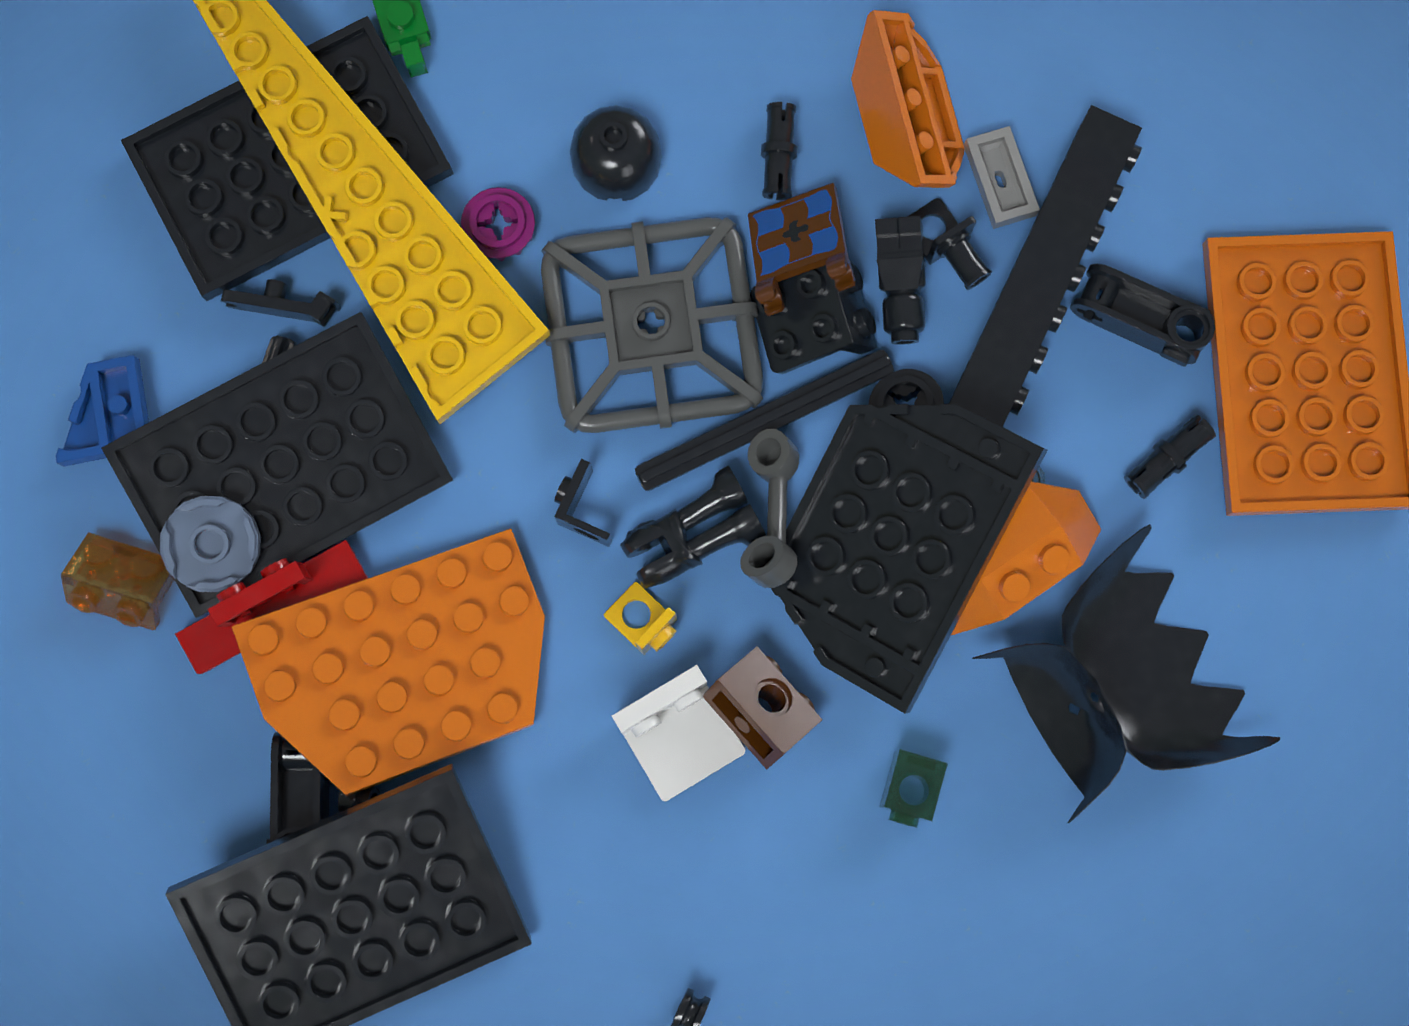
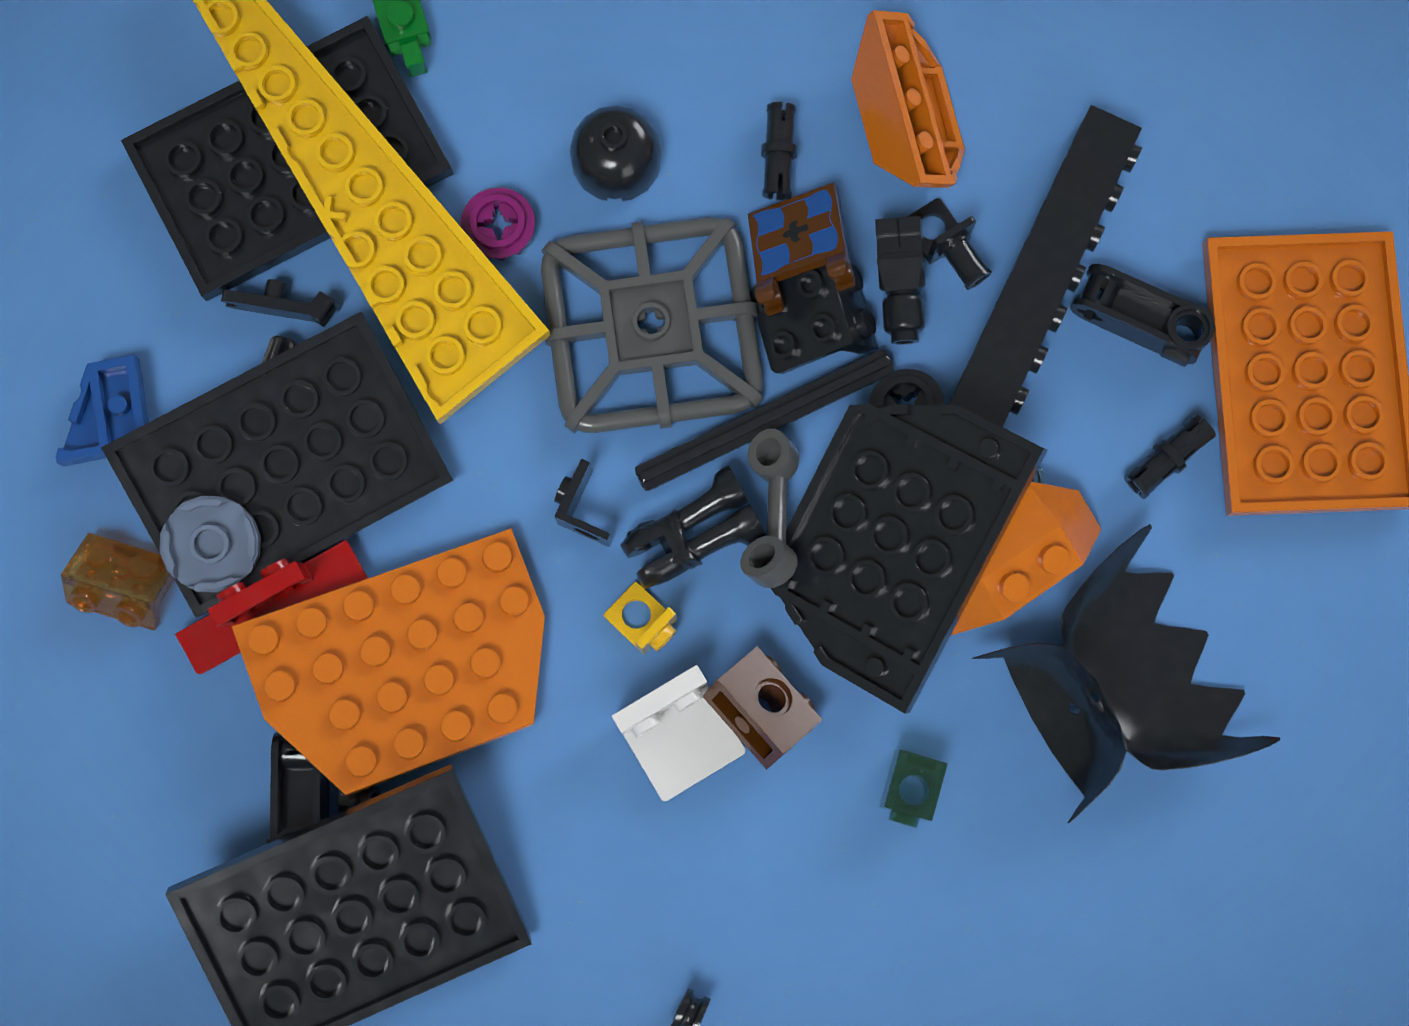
light grey piece [964,126,1040,229] -> none

